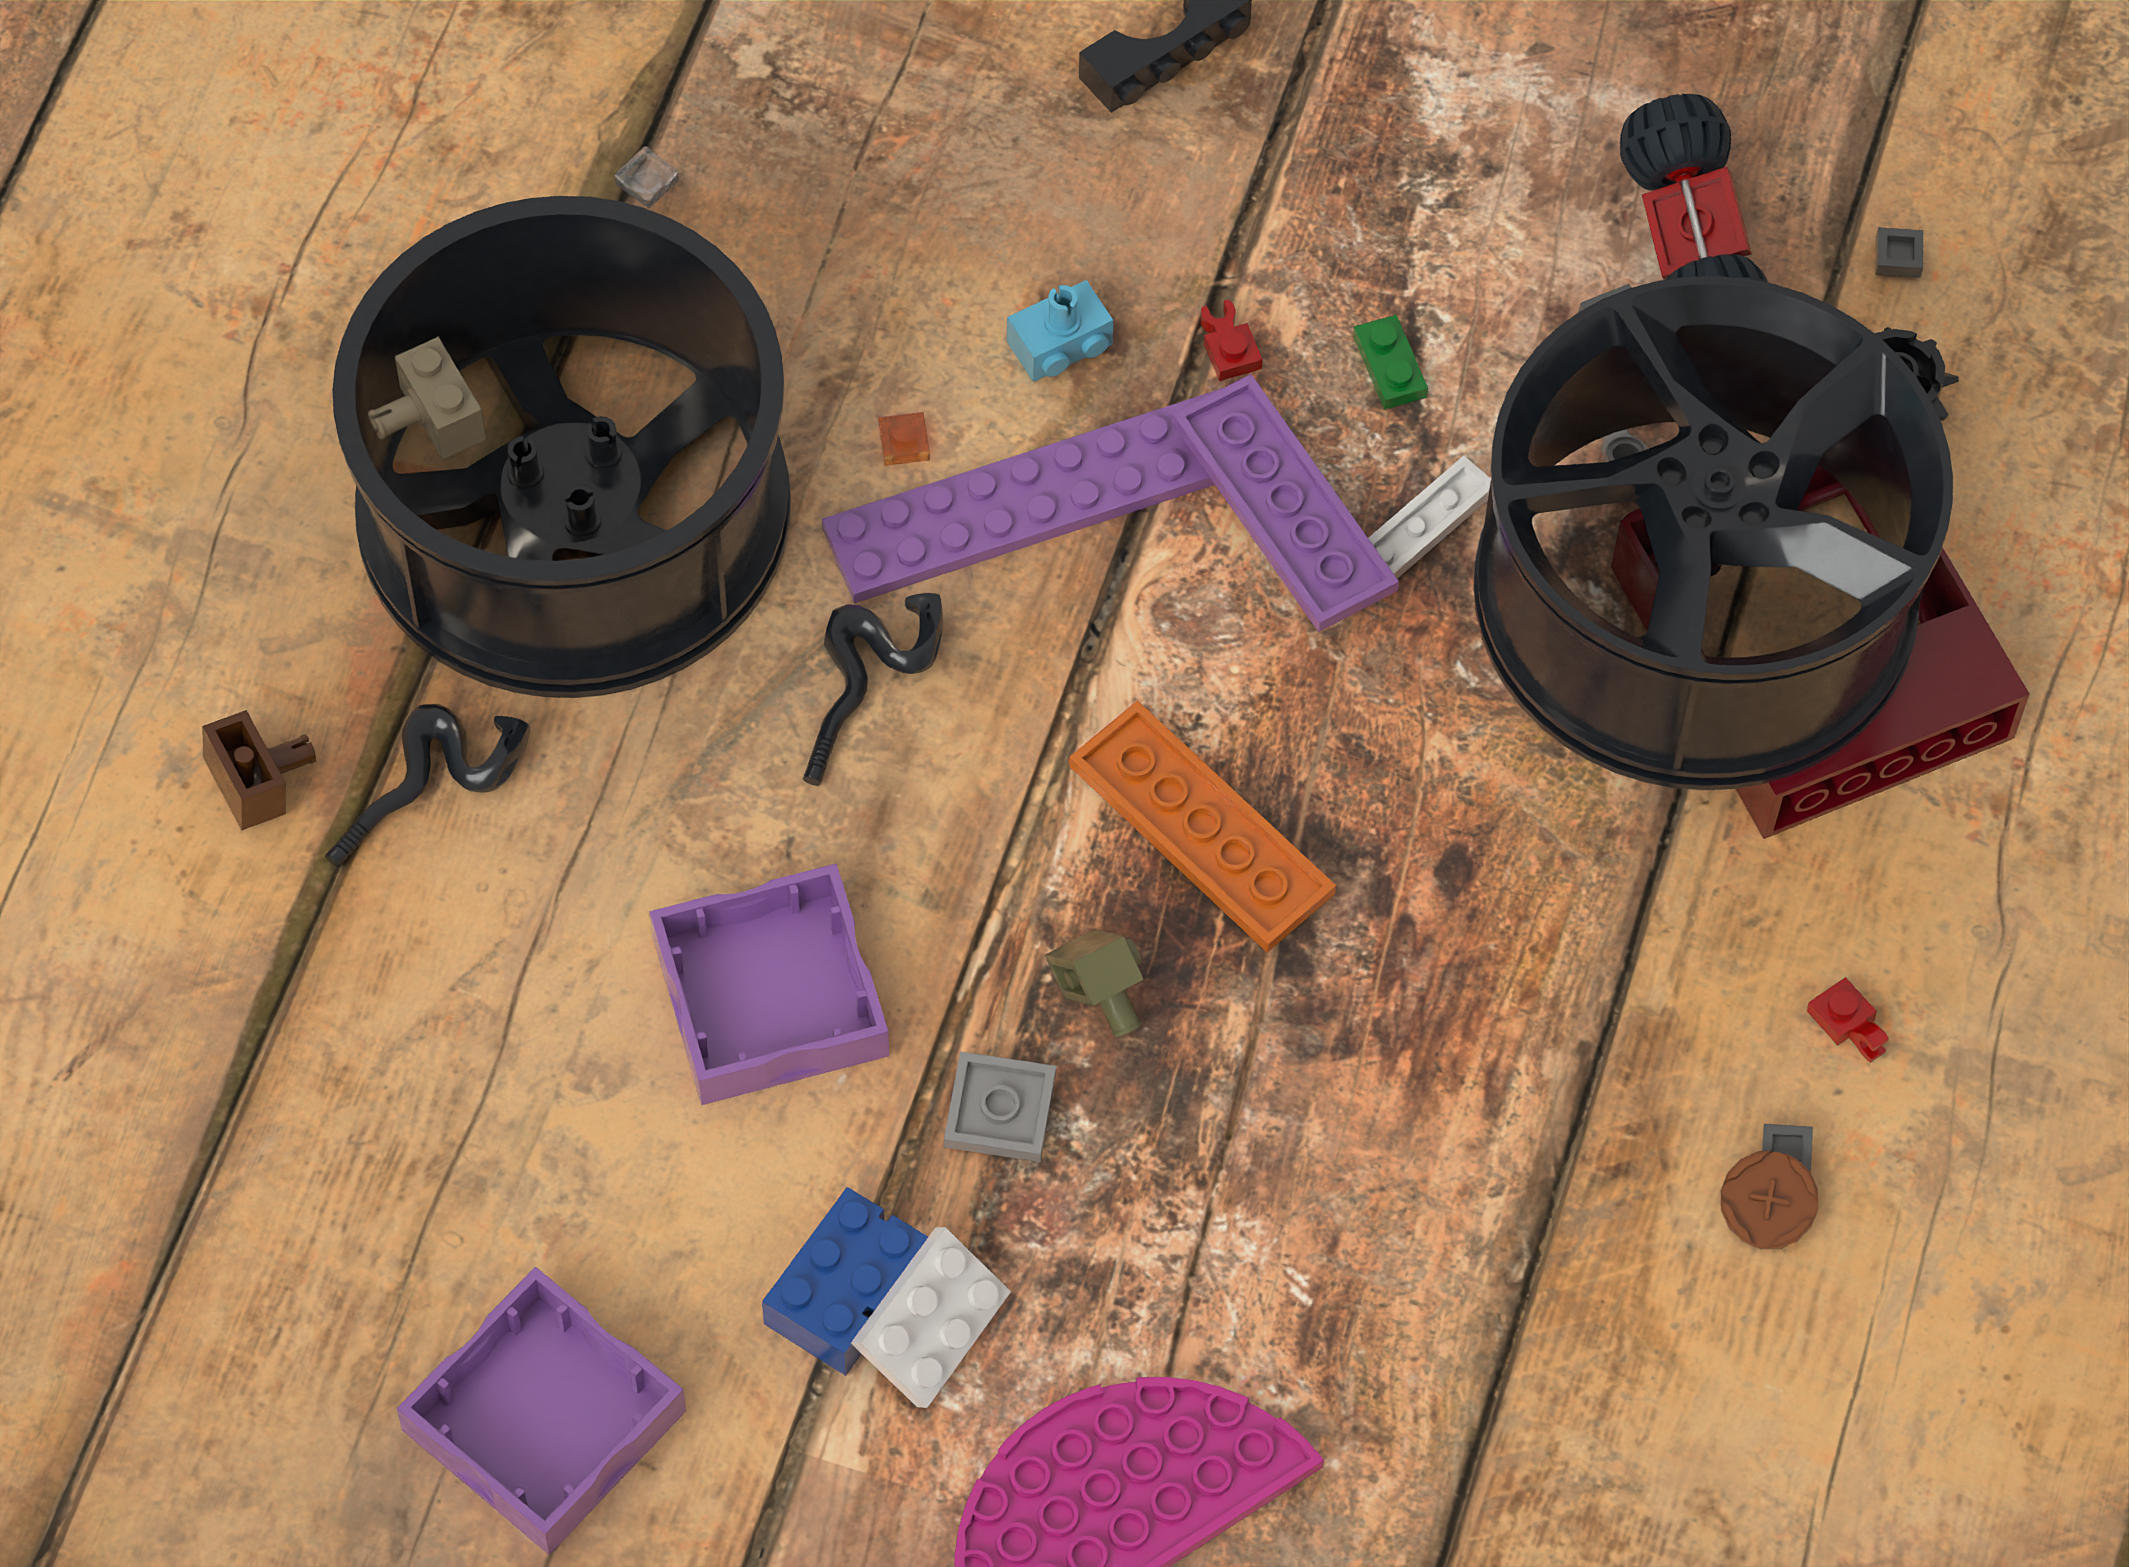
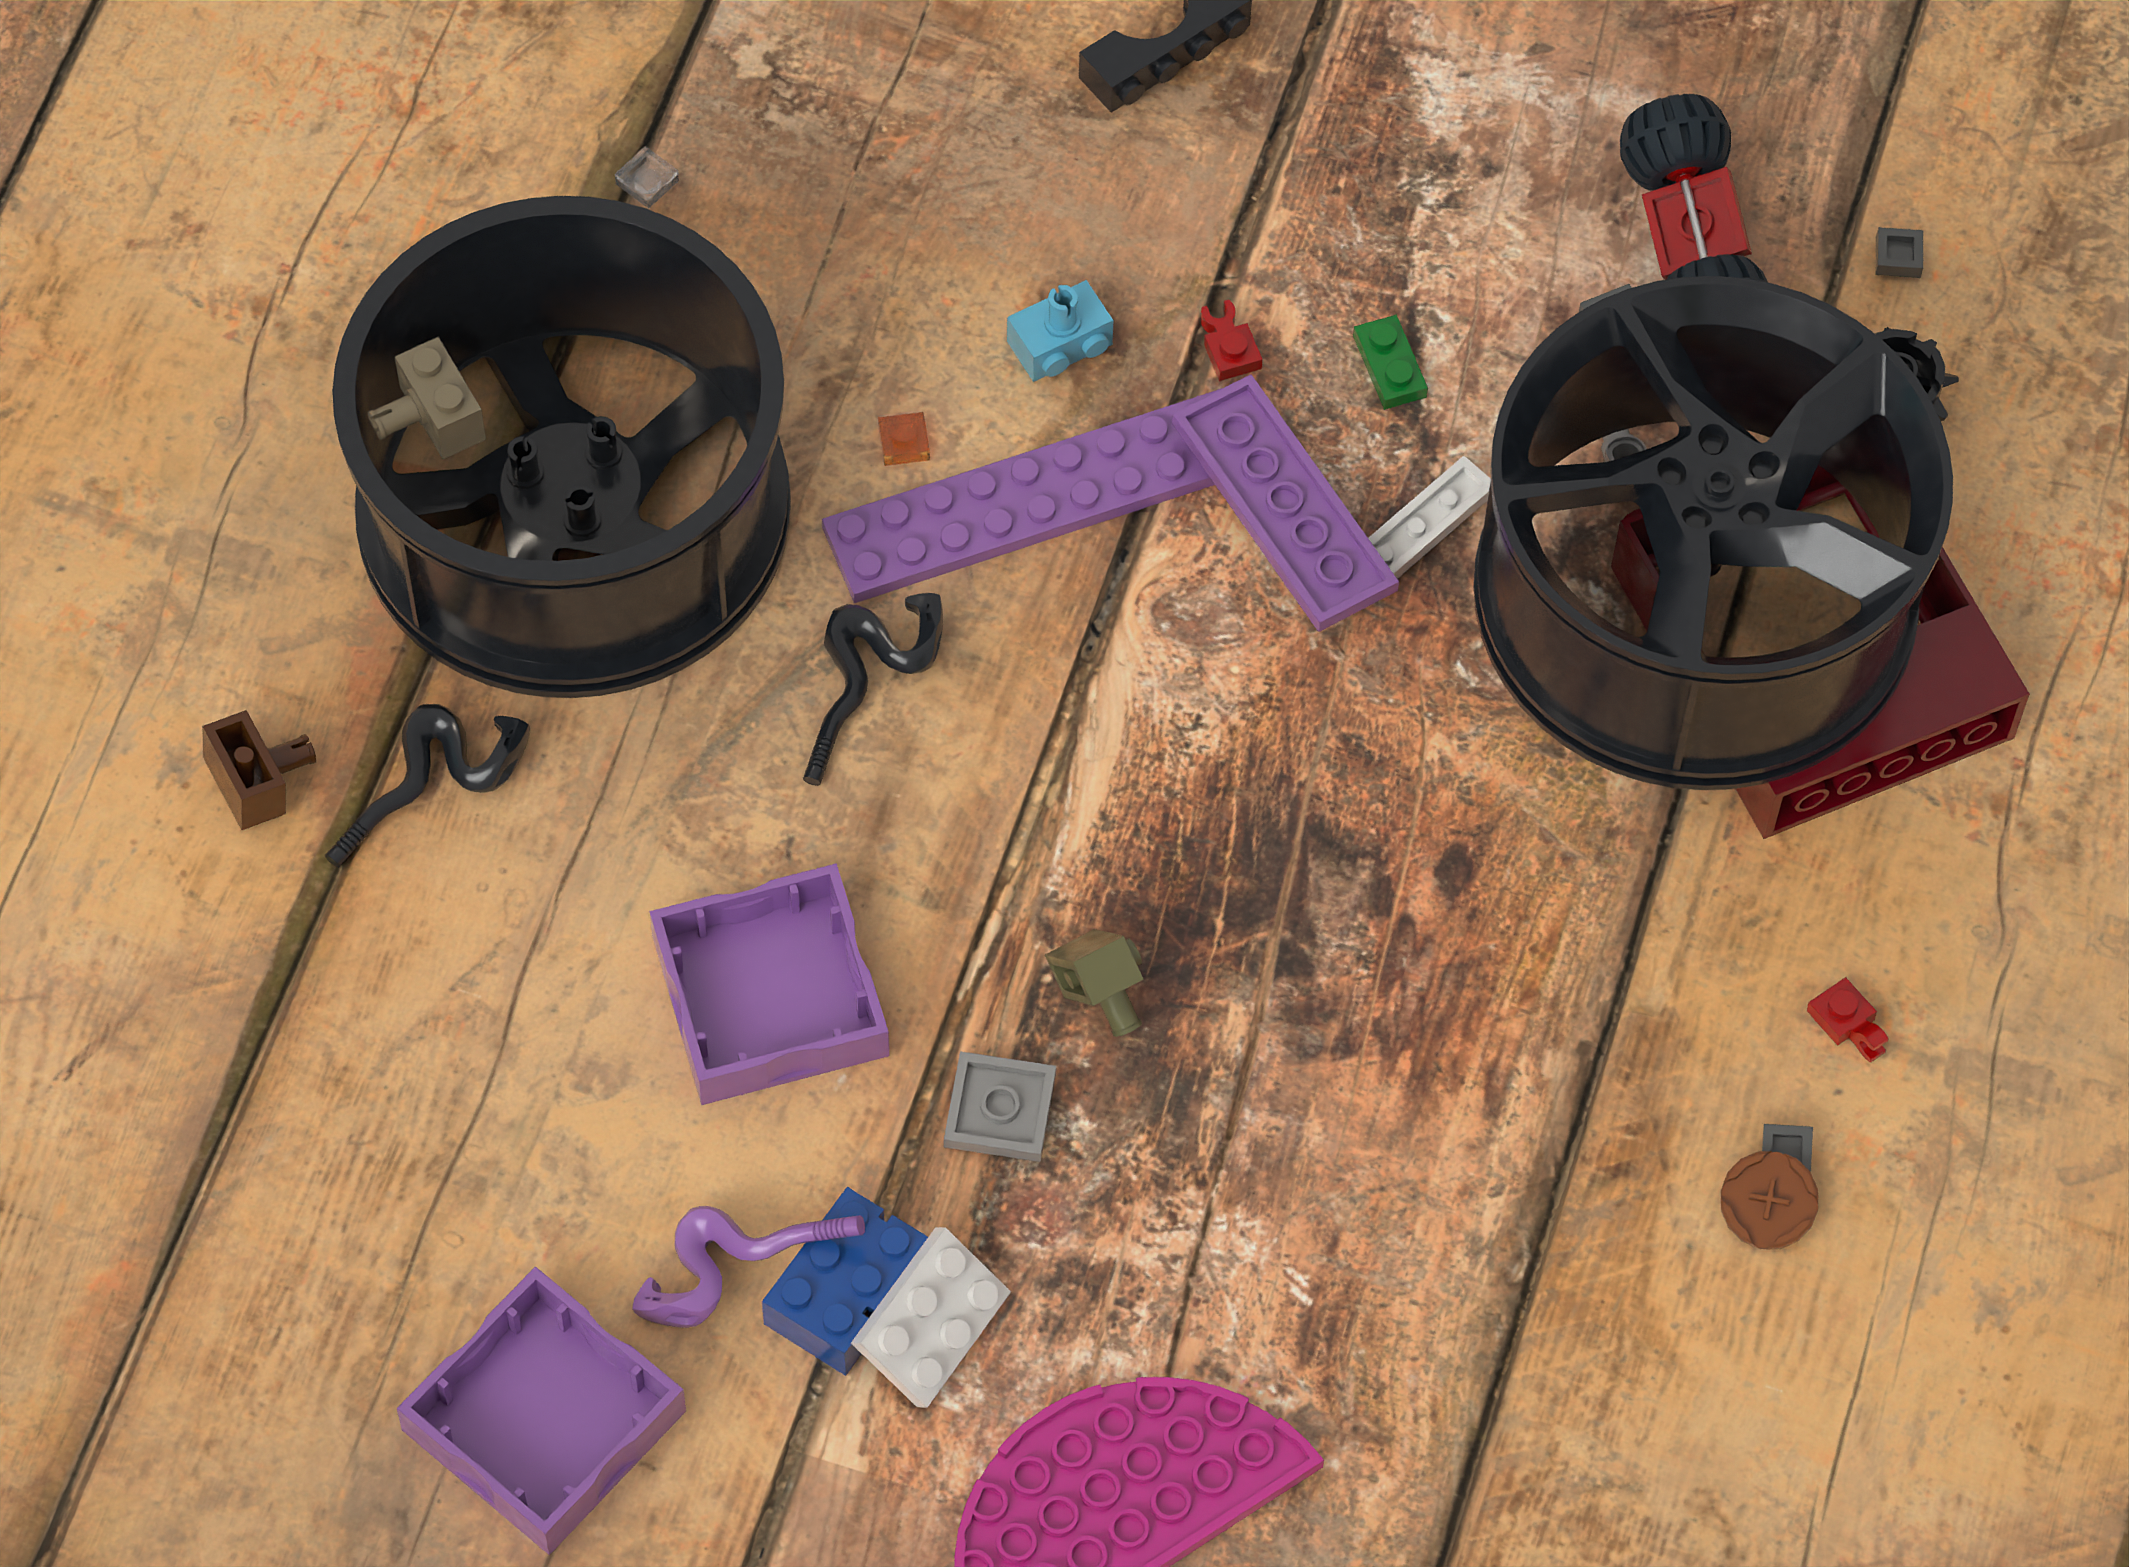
orange plate [1069,700,1337,953] -> none
none -> medium lavender animal [632,1206,865,1328]

